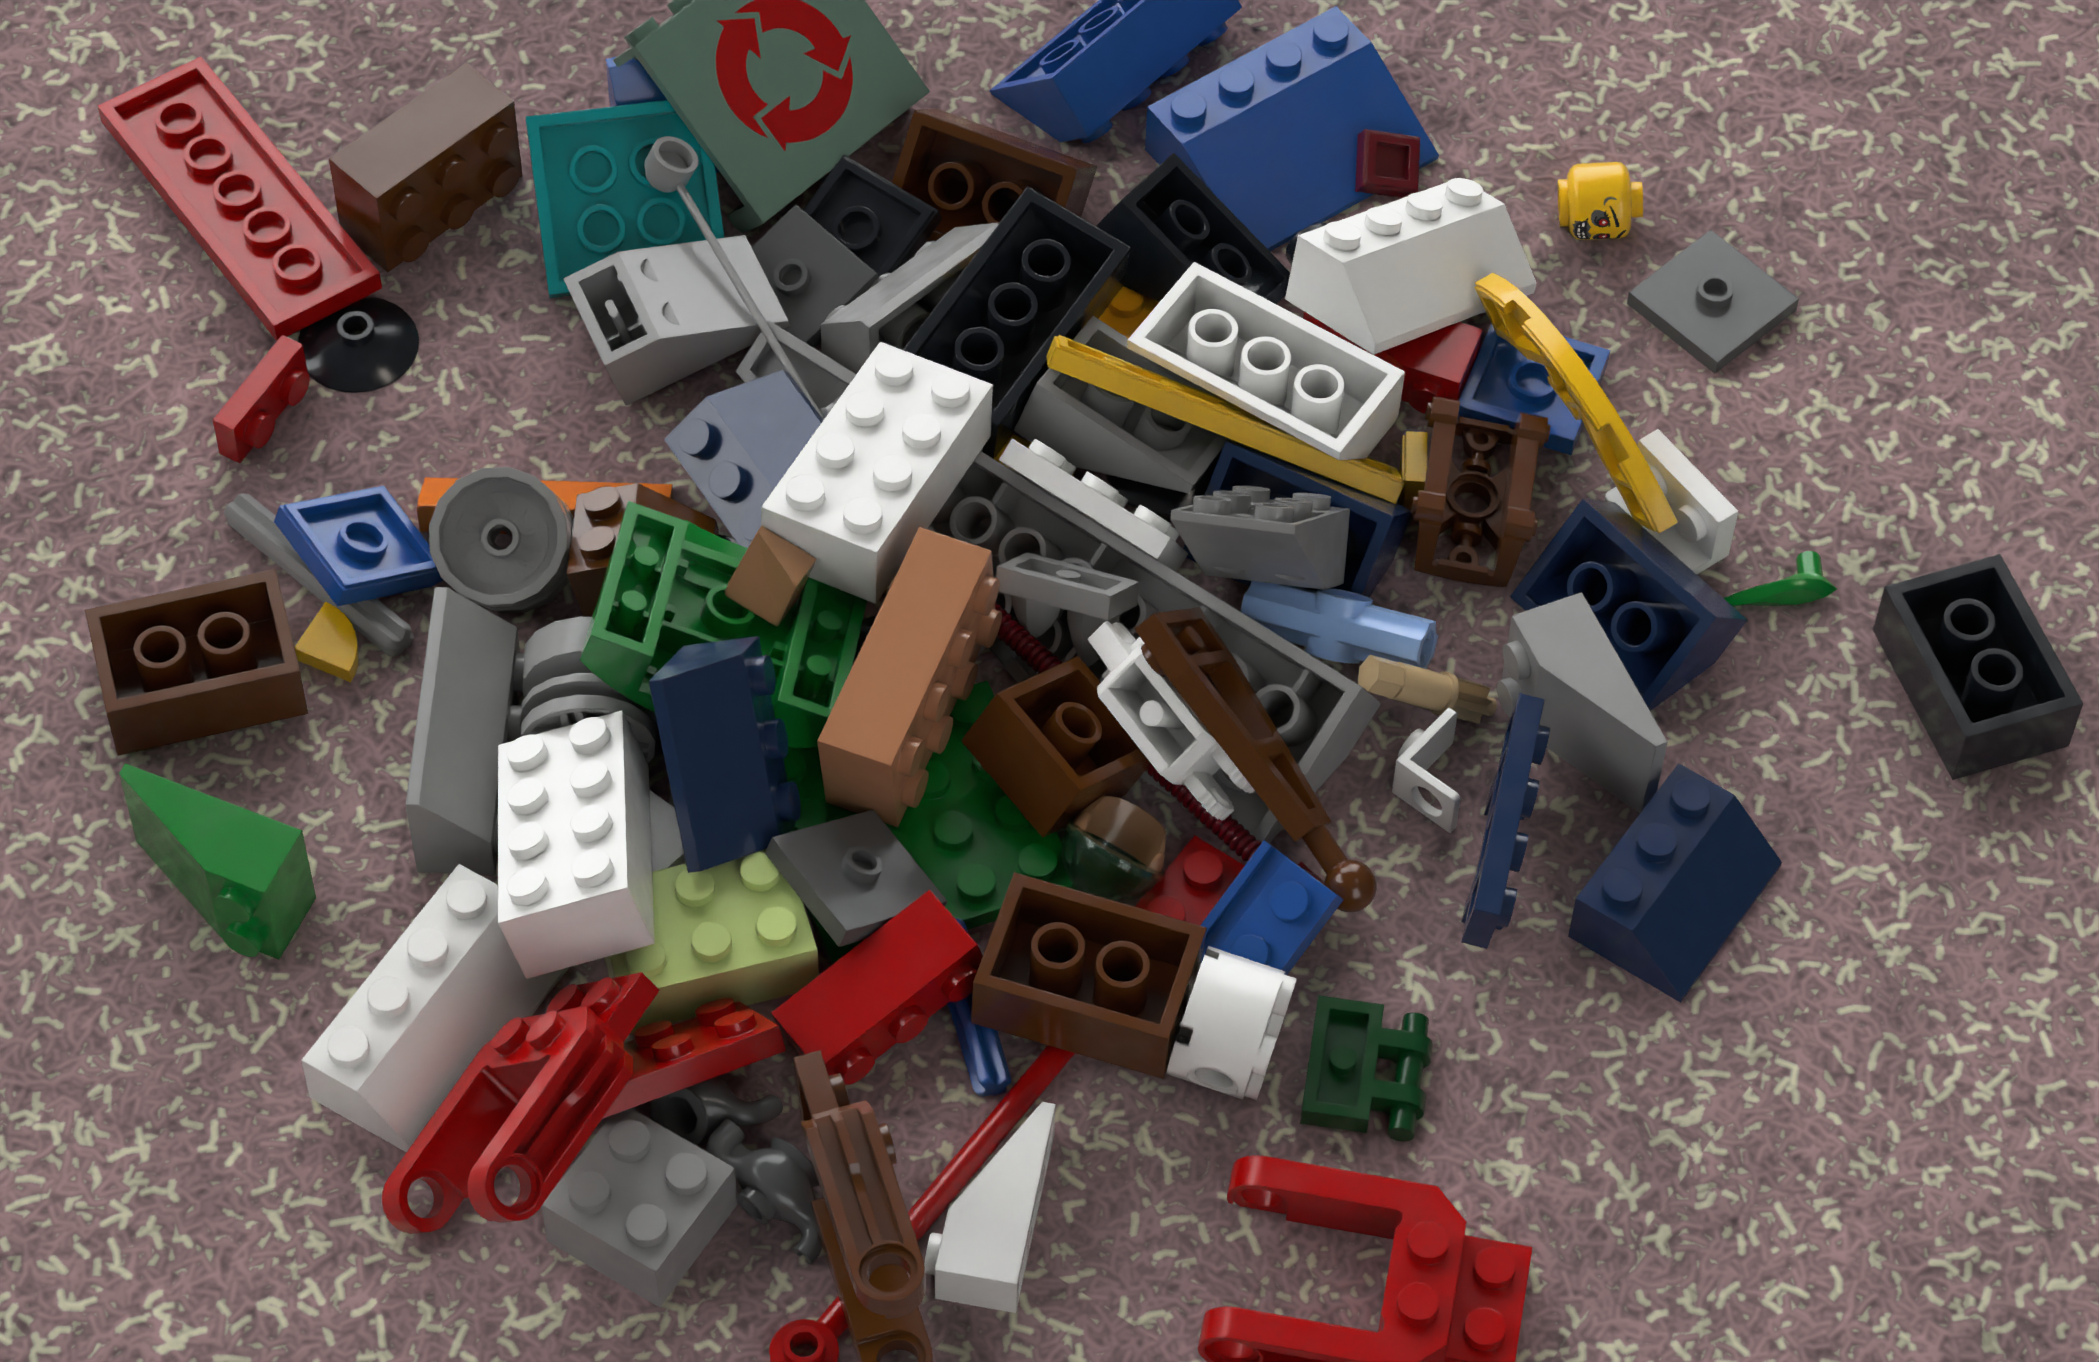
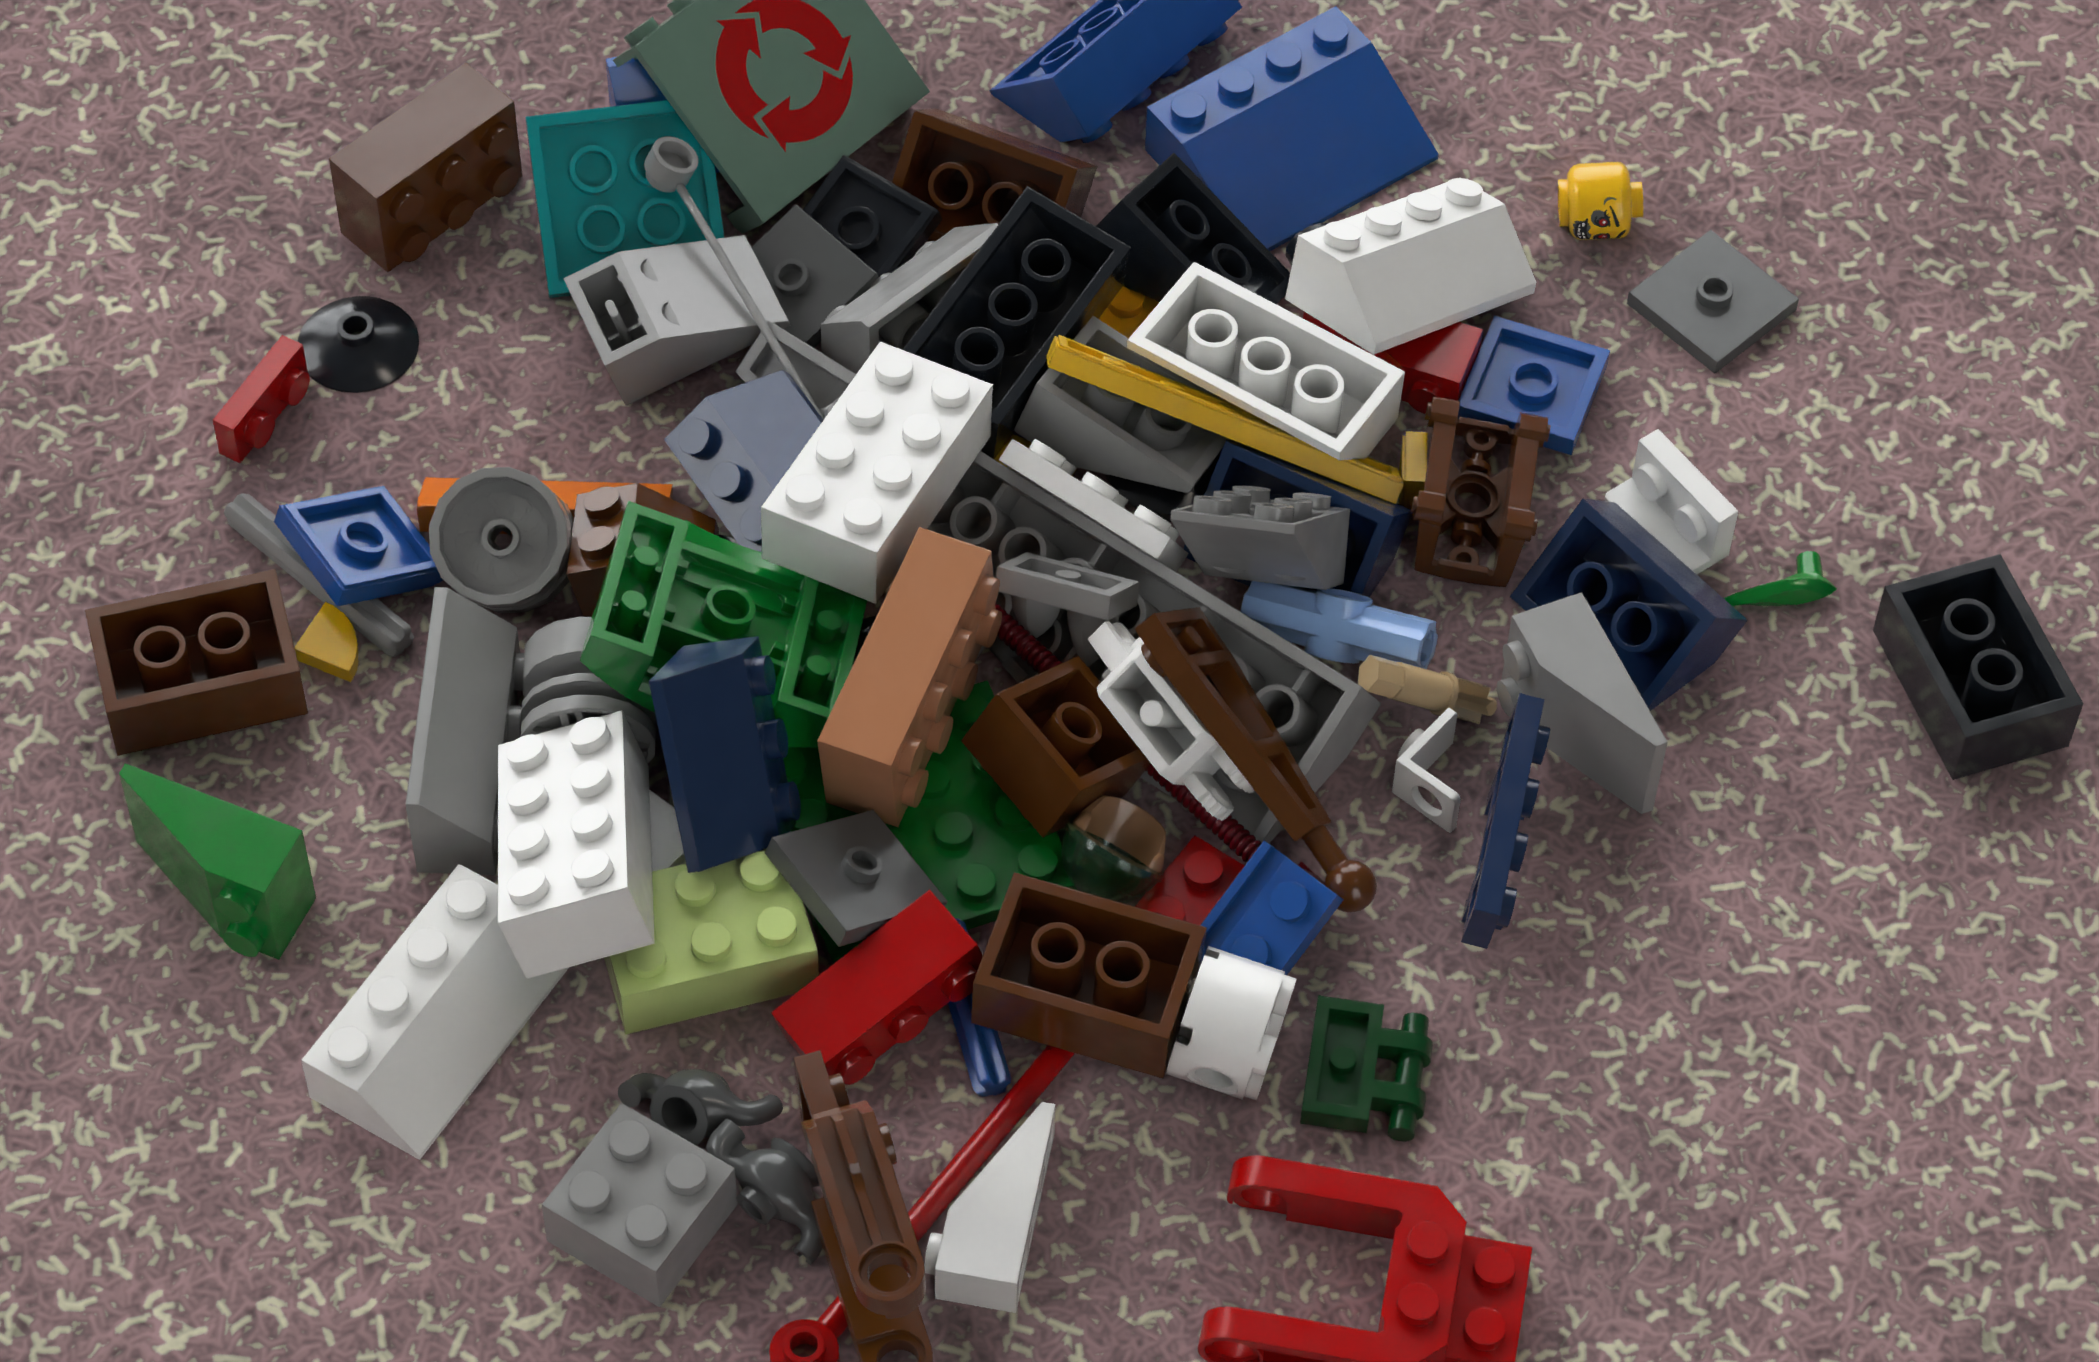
plate [98,56,382,341] -> none
red plate [382,972,660,1234] -> none
red plate [602,998,786,1119] -> none
medium nougat slope [725,526,817,627] -> none
dark red tile [1355,129,1420,197] -> none
yellow tile [1474,273,1678,533] -> none
dark blue slope [1568,763,1782,1003] -> none

